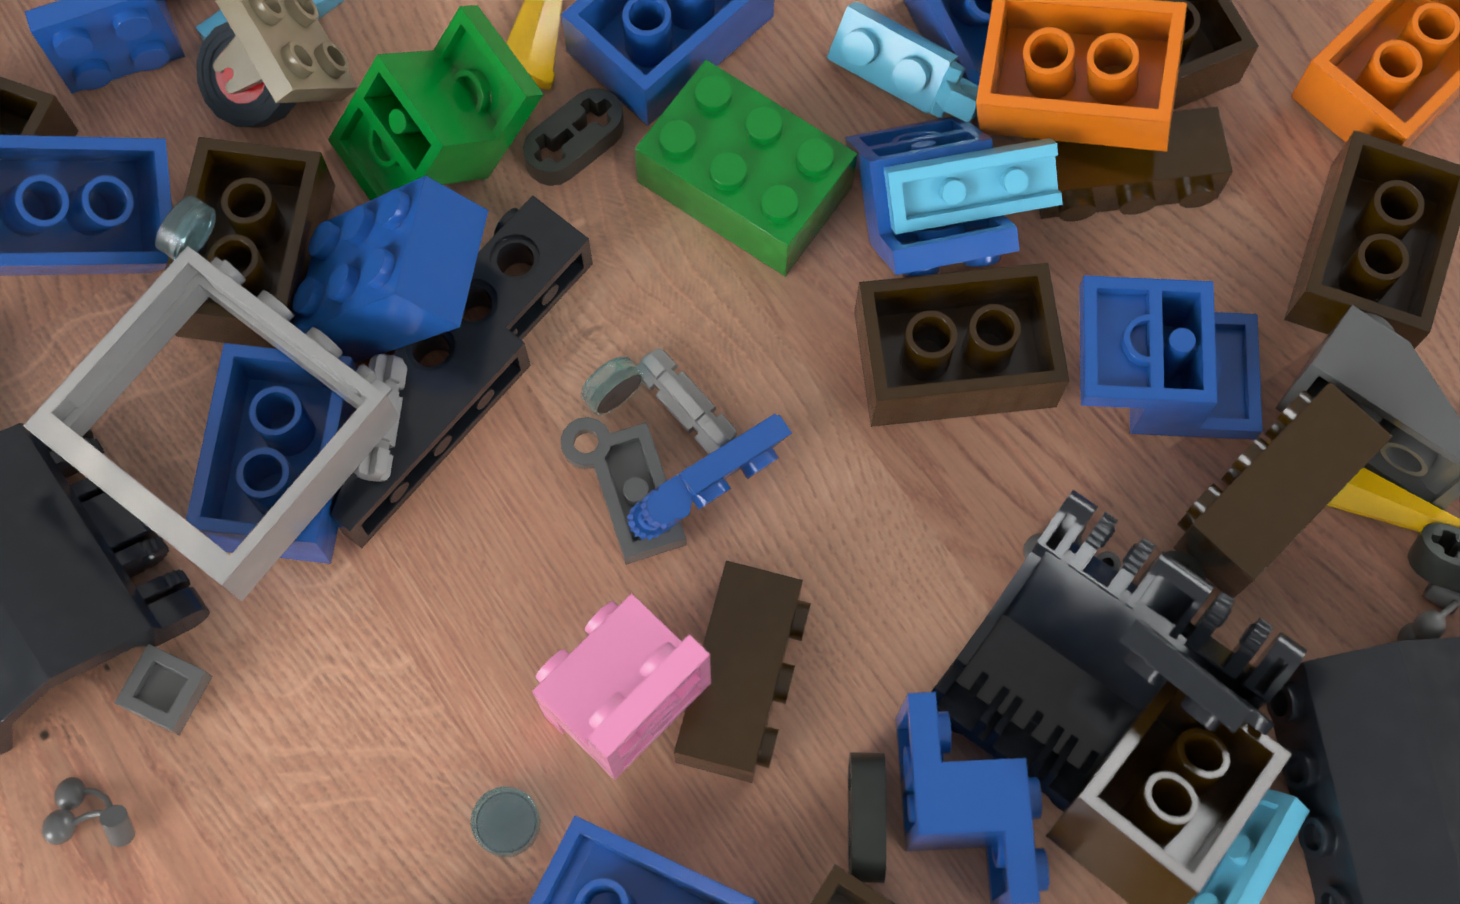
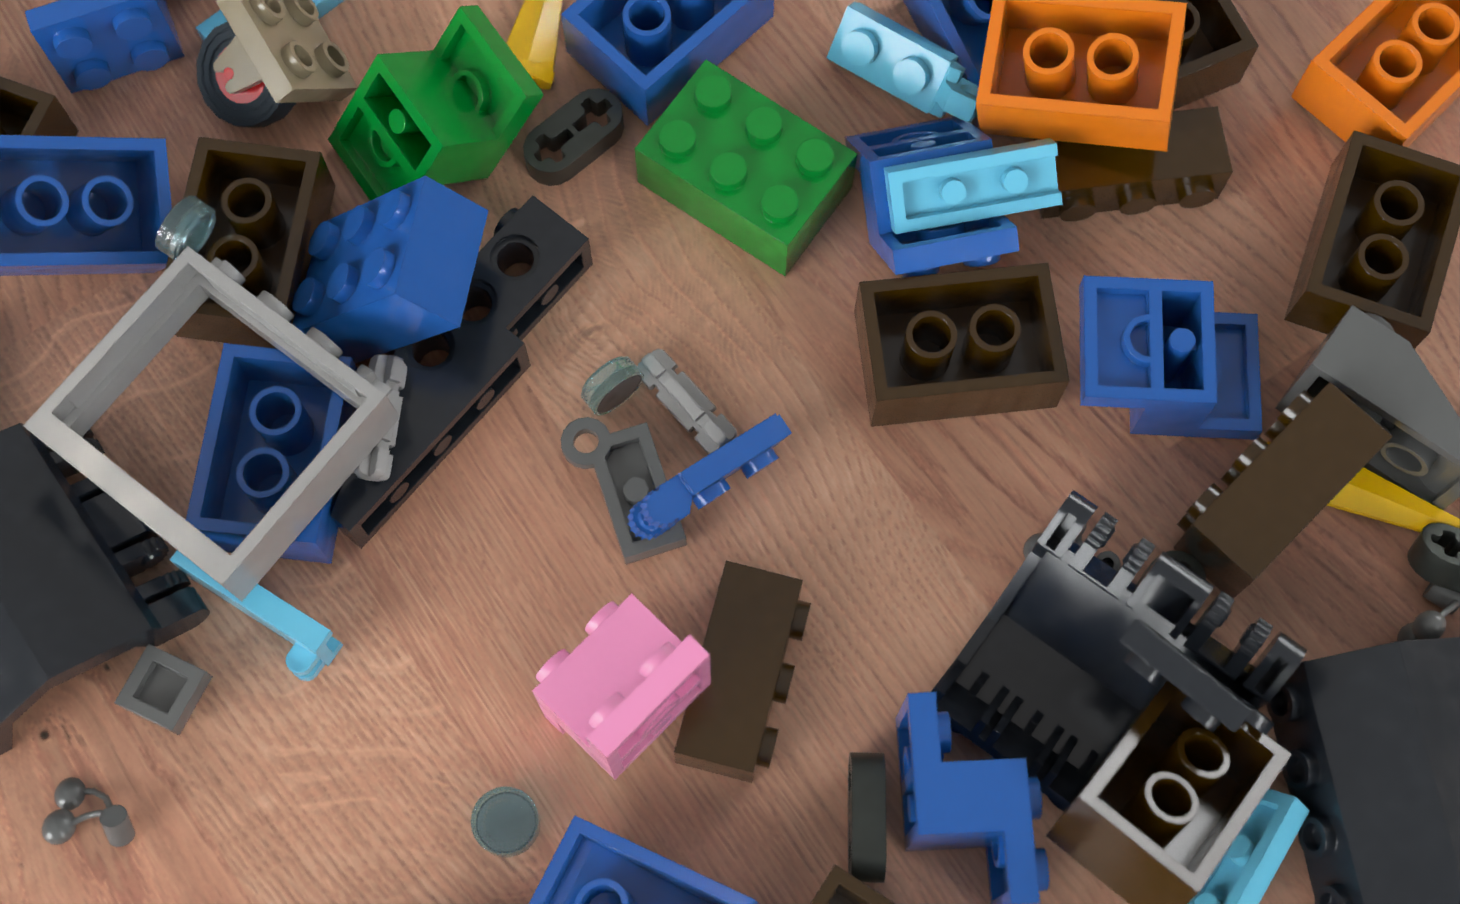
none -> medium azure hinge [170,550,343,681]

